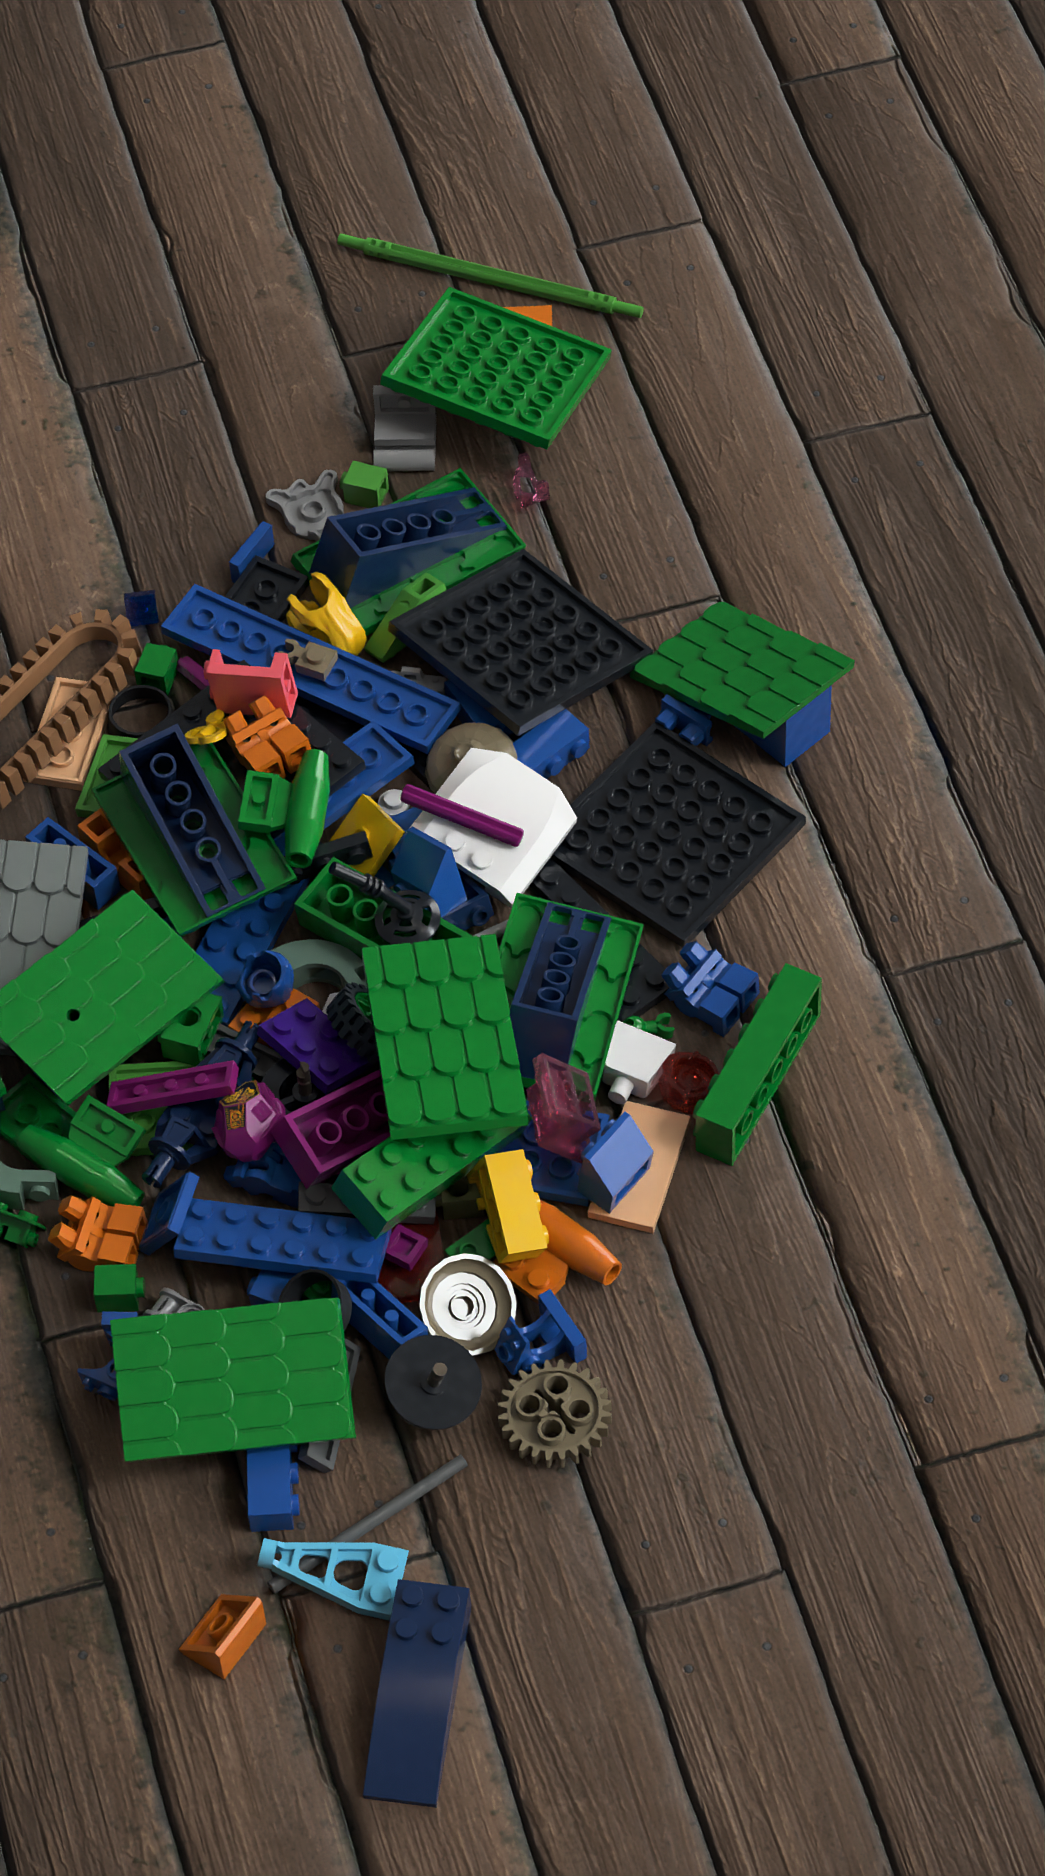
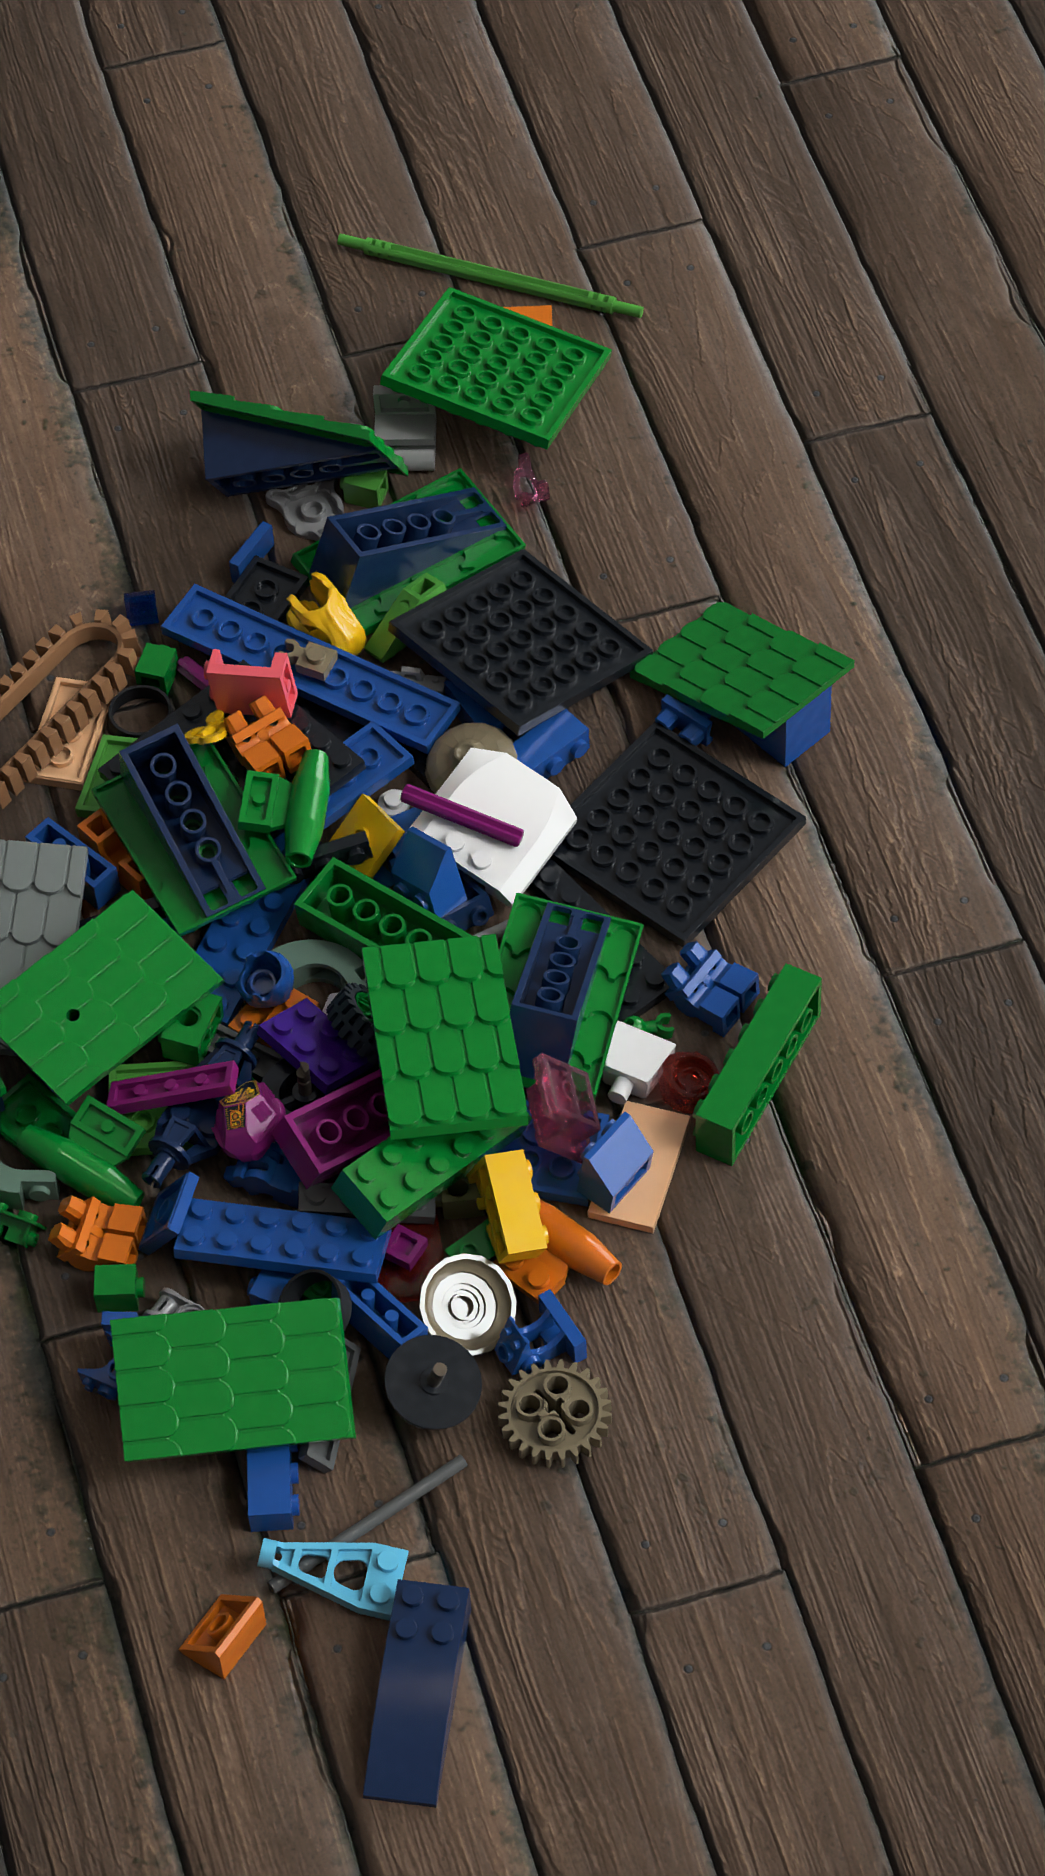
black dish [328,861,441,945] -> none
none -> dark blue piece [190,390,408,497]

